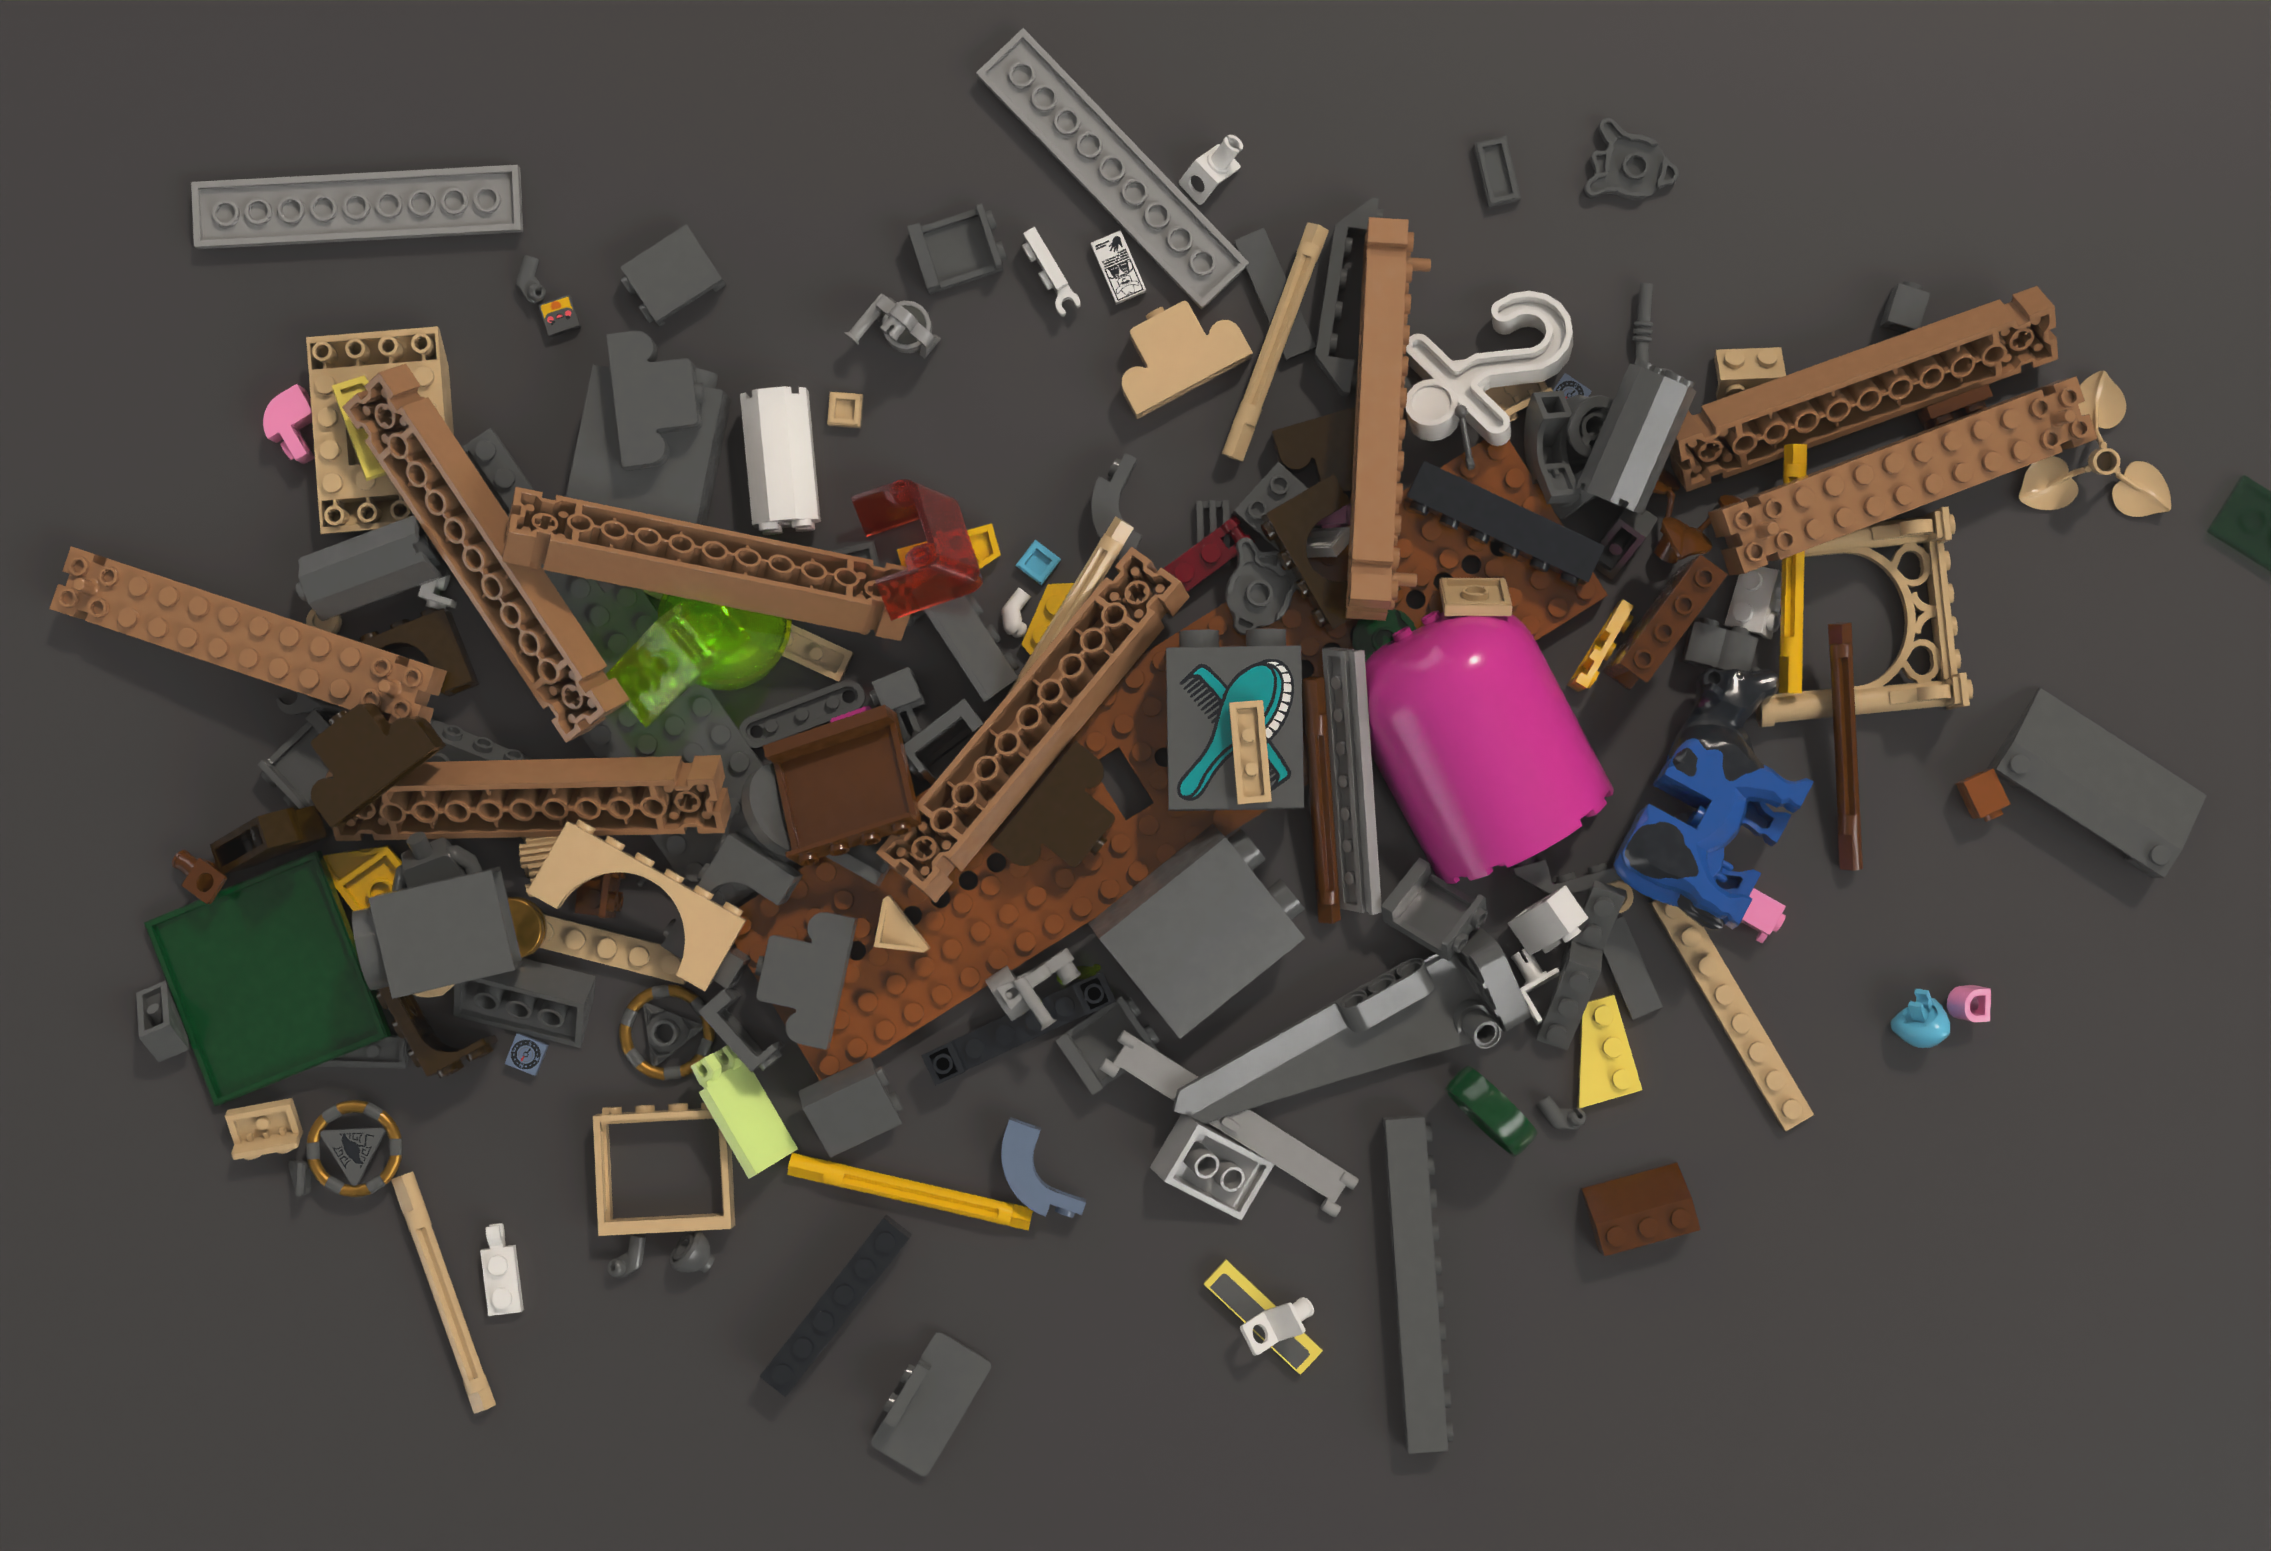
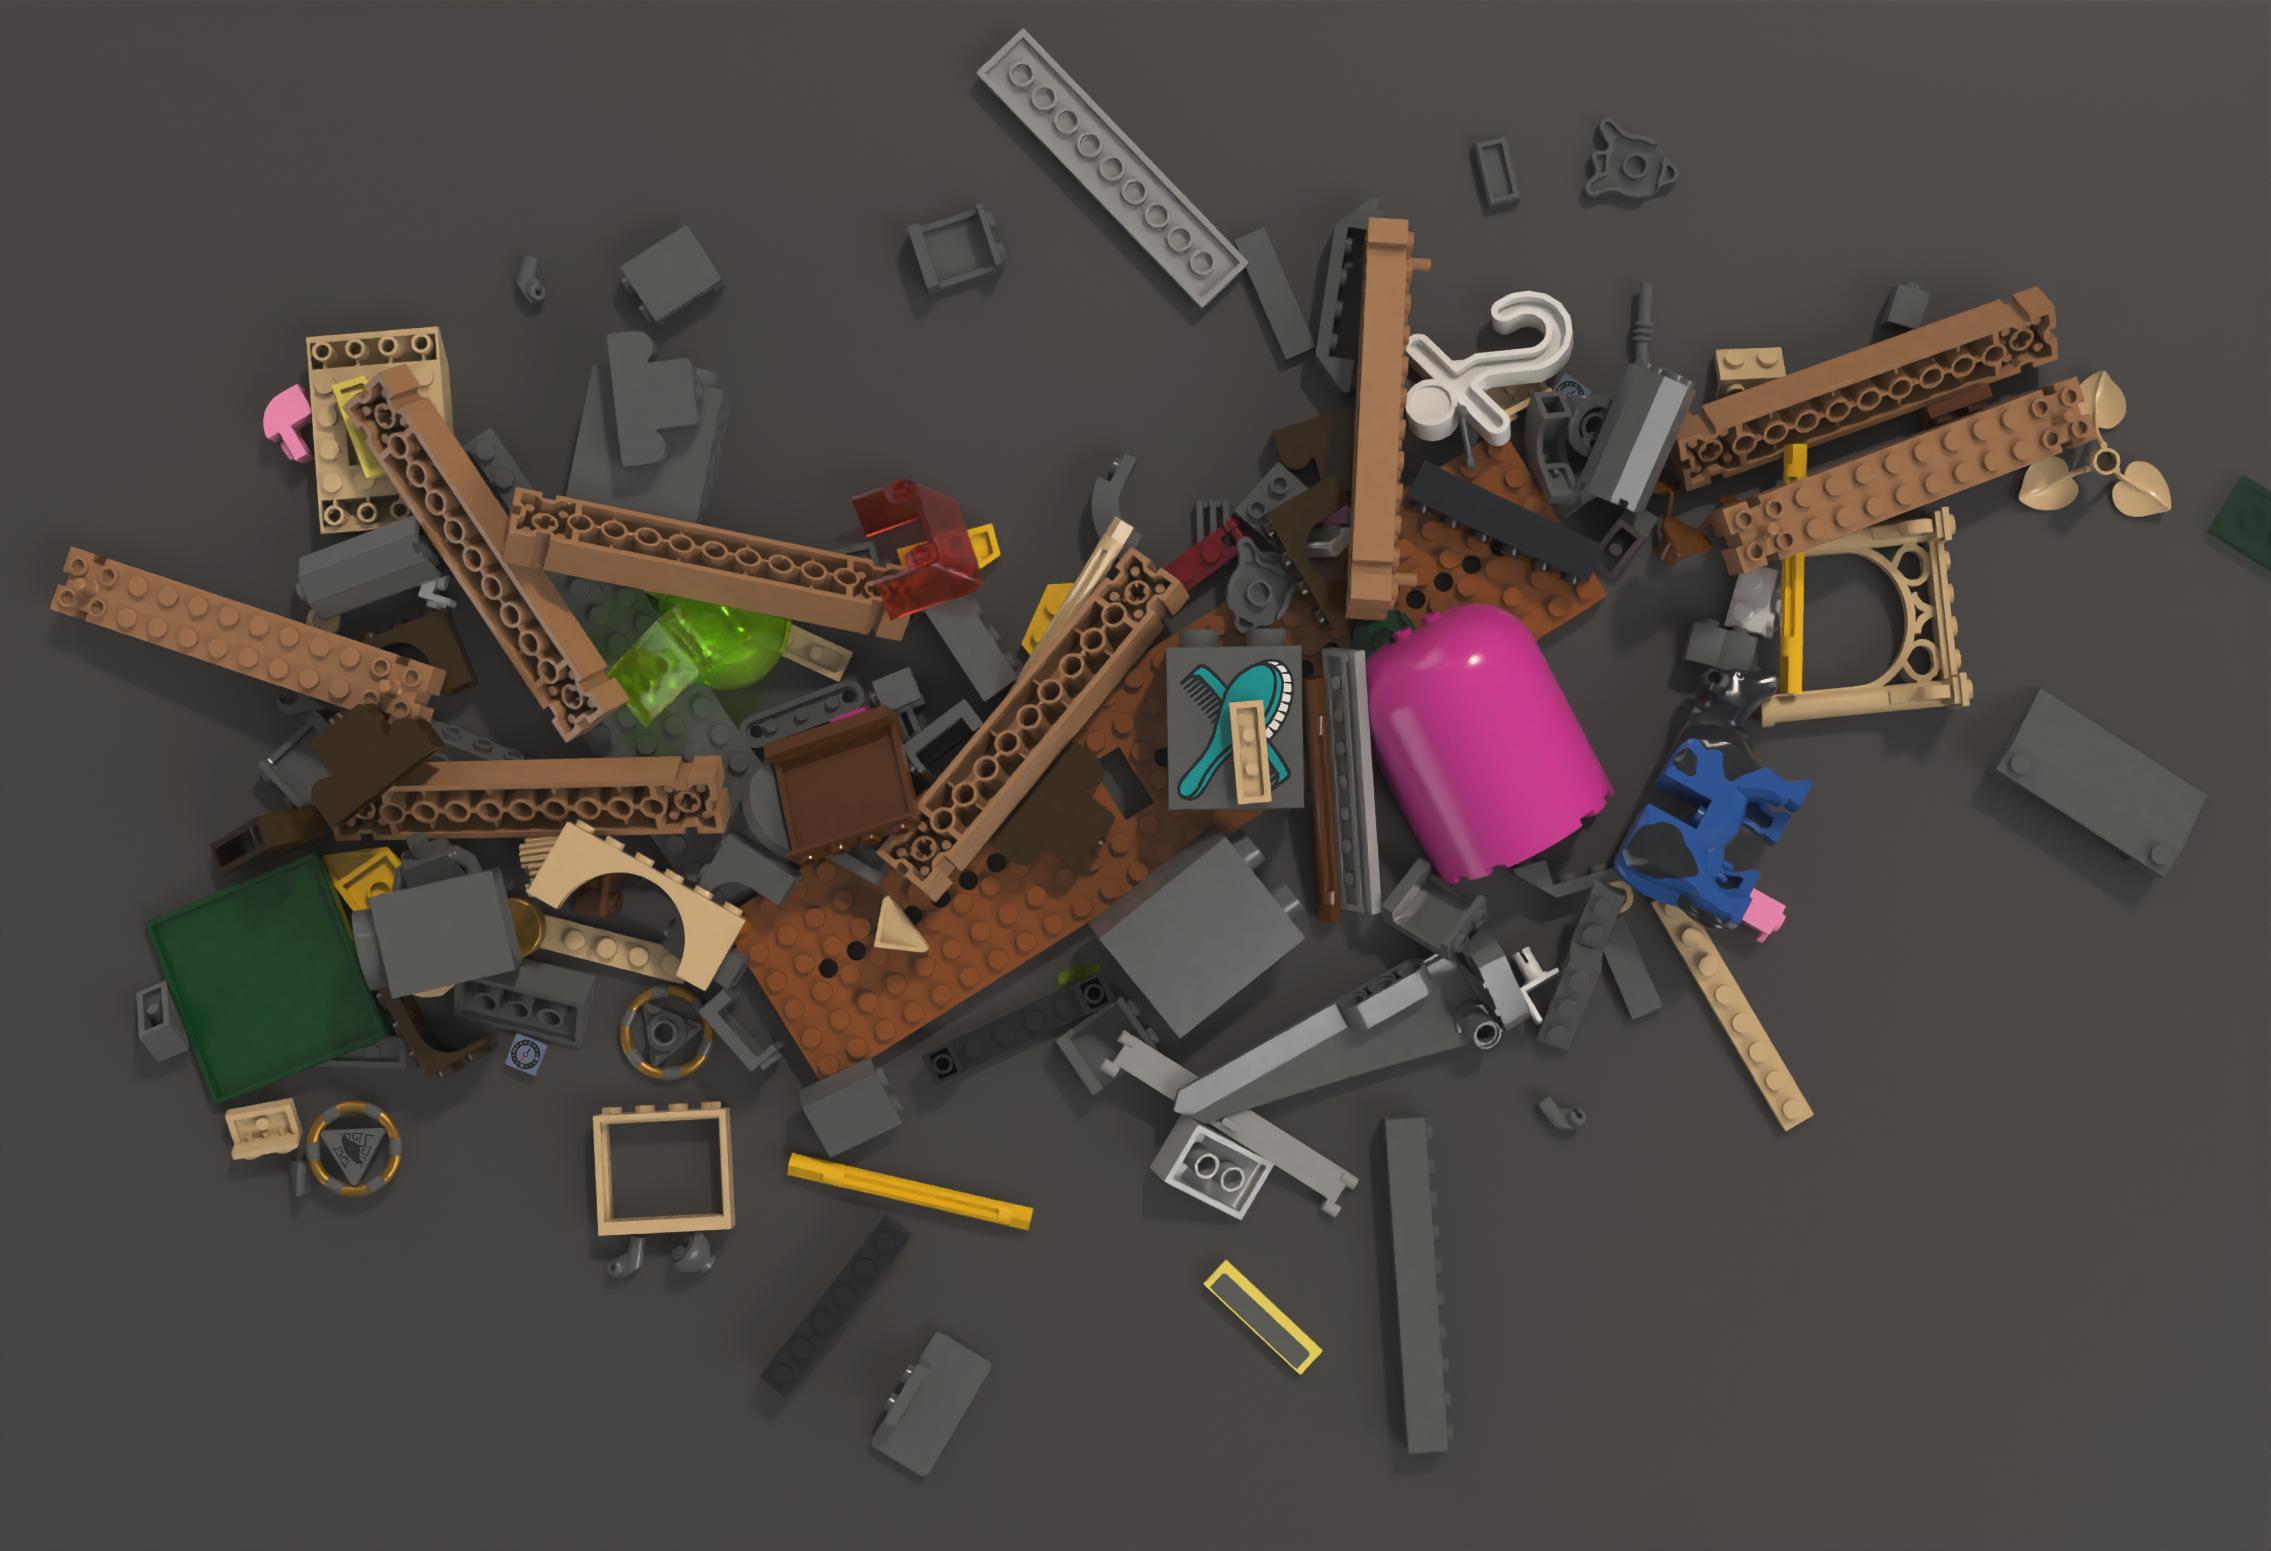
reddish brown bracket [172,850,227,904] -> none
light grey plate [191,165,523,249] -> none
tan piece [391,1171,496,1413] -> none
white plate [480,1223,524,1316] -> none
dark grey tile [538,295,581,337] -> none
yellowish green tile [691,1045,798,1179] -> none
white brick [740,386,821,535] -> none
dark grey brick [755,912,858,1050] -> none
tan tile [827,392,863,428] -> none
light grey piece [844,293,941,359] -> none
light grey piece [985,948,1081,1031] -> none
white arm [1001,587,1031,638] -> none
sand blue arch [1001,1117,1087,1218] -> none
medium azure tile [1015,540,1061,586] -> none
white plate [1021,227,1081,317] -> none
white tile [1091,230,1146,305] -> none
tan brick [1122,301,1253,419] -> none
white bracket [1179,135,1243,205] -> none
tan piece [1221,222,1329,462] -> none
white bracket [1240,1297,1314,1356] -> none
tan tile [1439,578,1512,616] -> none
dark green piece [1445,1066,1538,1157] -> none
white brick [1507,885,1588,956] -> none
yellow wing [1567,599,1634,692] -> none
light yellow wing [1577,994,1642,1108] -> none
reddish brown slope [1581,1162,1701,1256] -> none
reddish brown panel [1603,554,1728,691] -> none
reddish brown piece [1828,622,1863,871] -> none
medium azure piece [1890,988,1950,1048] -> none
bright pink plate [1947,985,1991,1022] -> none
dark orange brick [1955,768,2010,822] -> none

